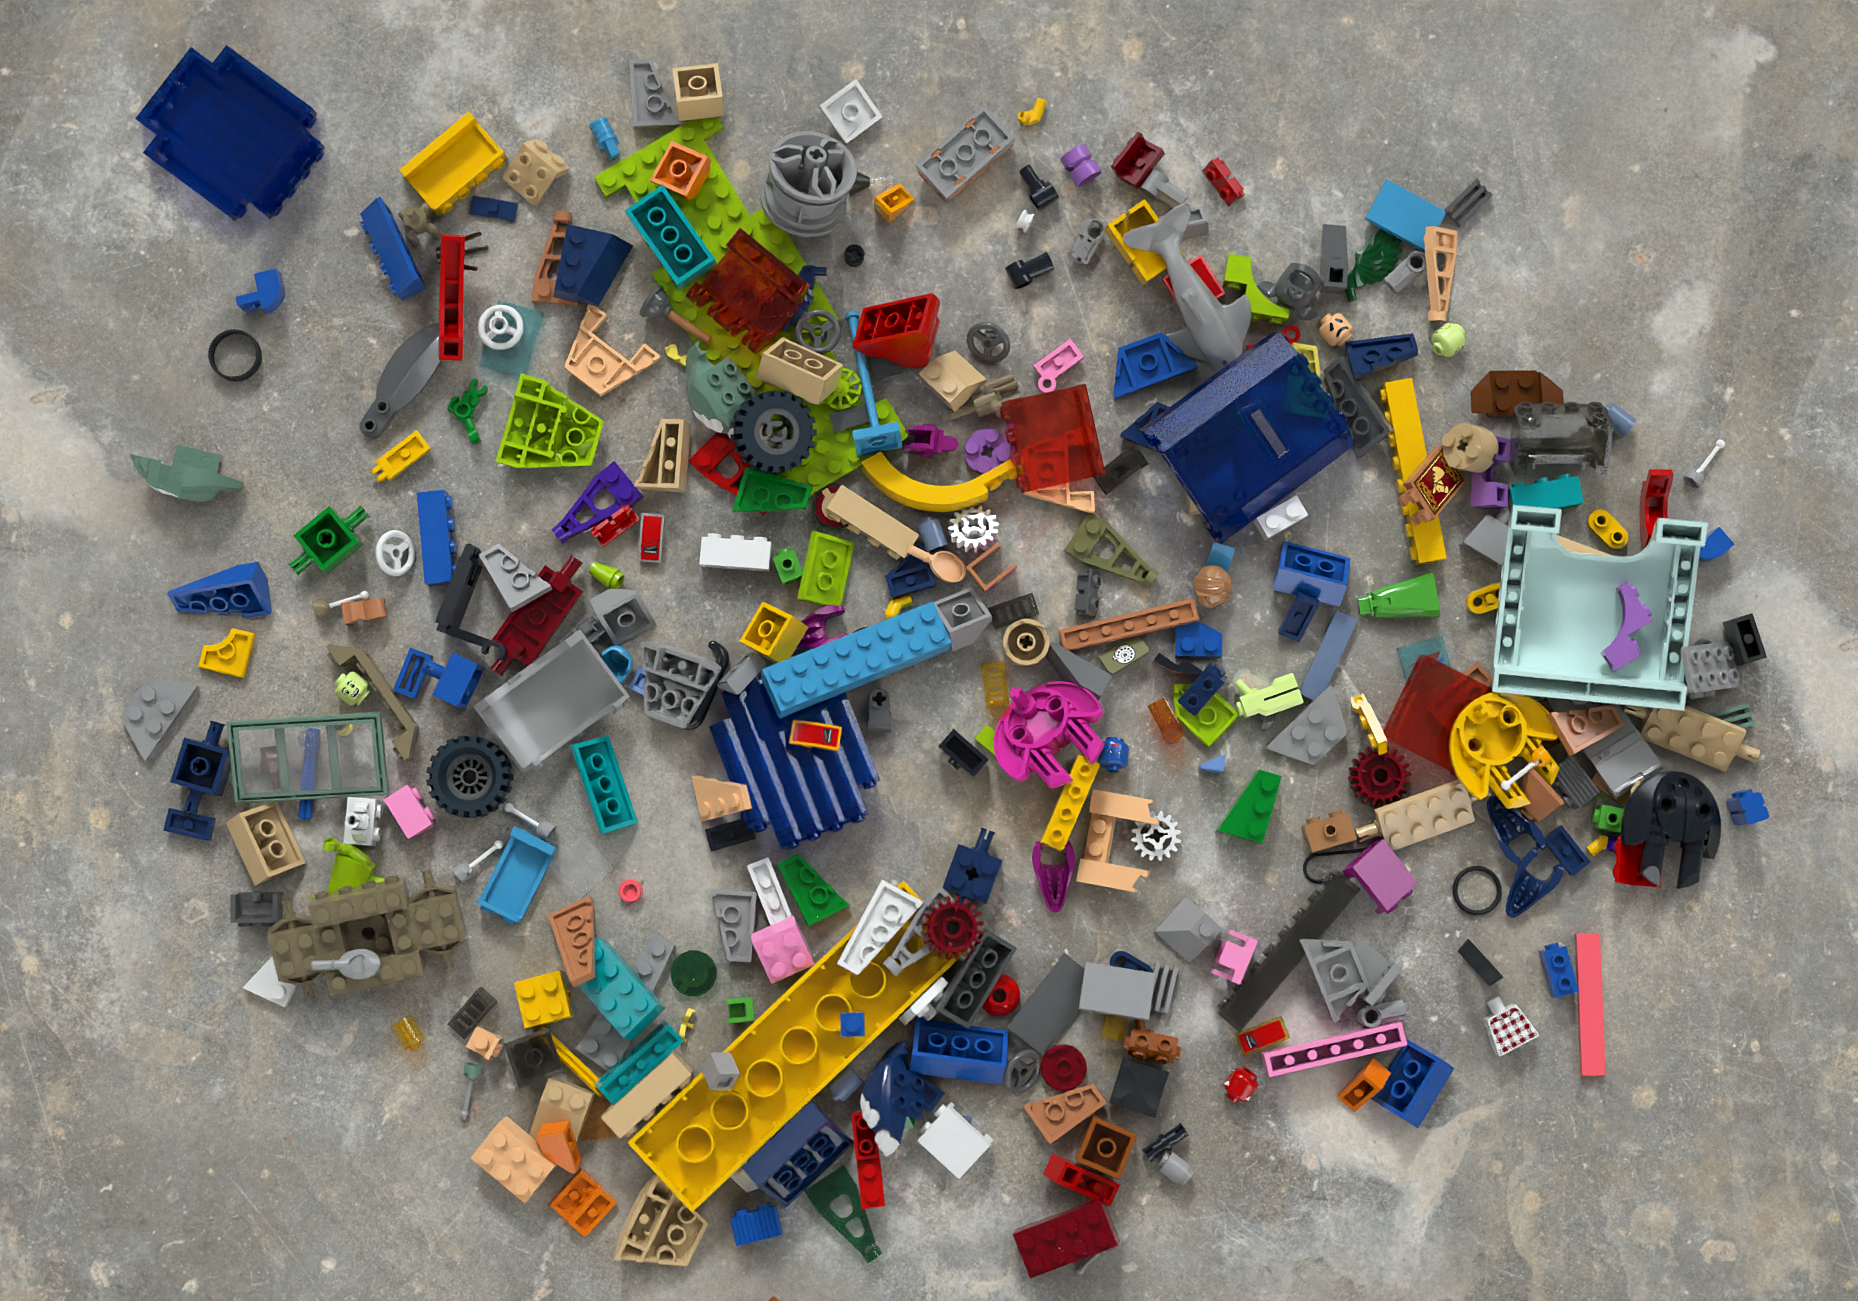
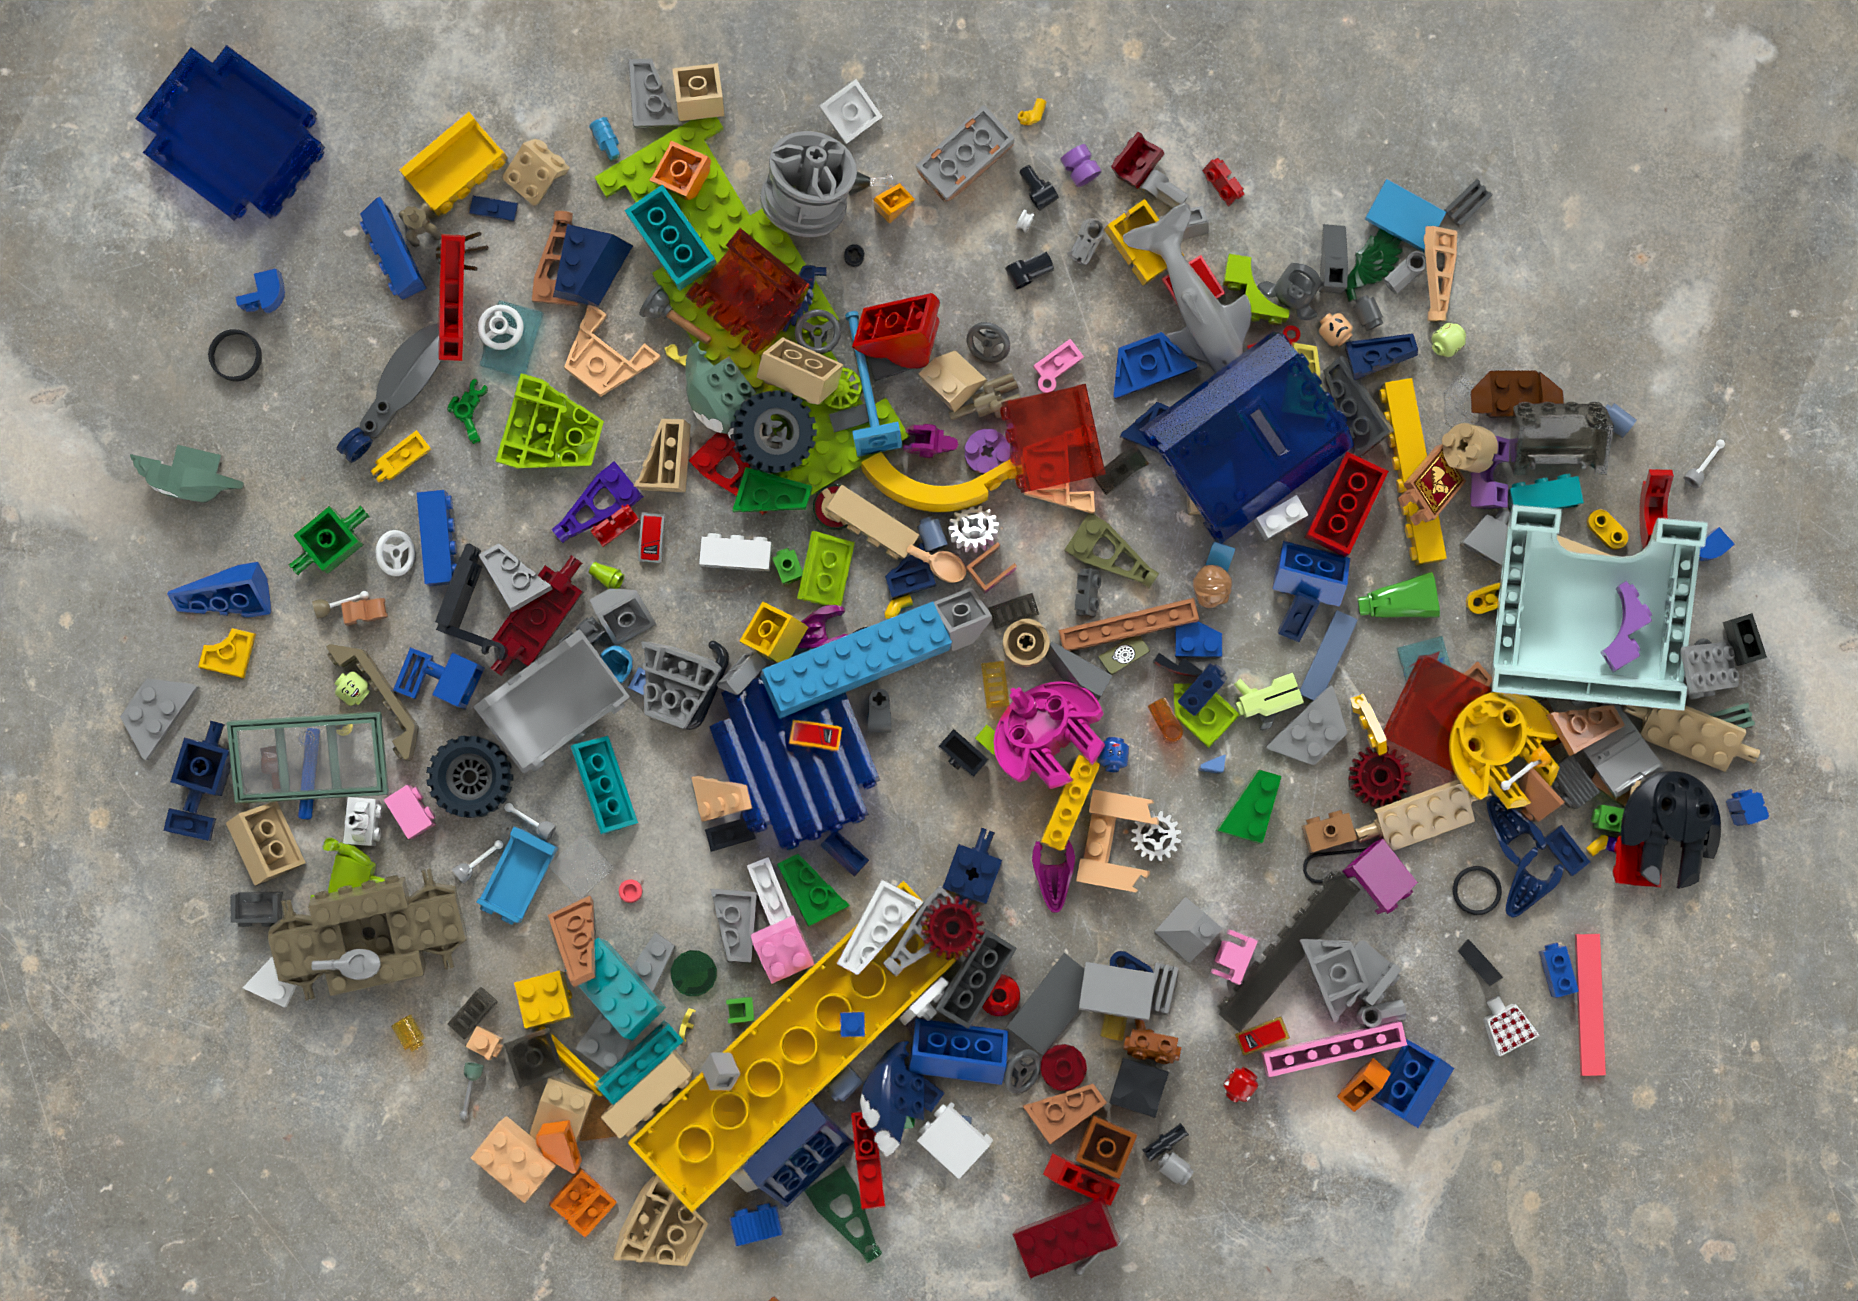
none -> dark blue wheel [336,427,373,463]
none -> dark blue plate [820,830,869,877]
none -> red brick [1304,452,1389,557]
none -> dark grey brick [1353,295,1383,331]

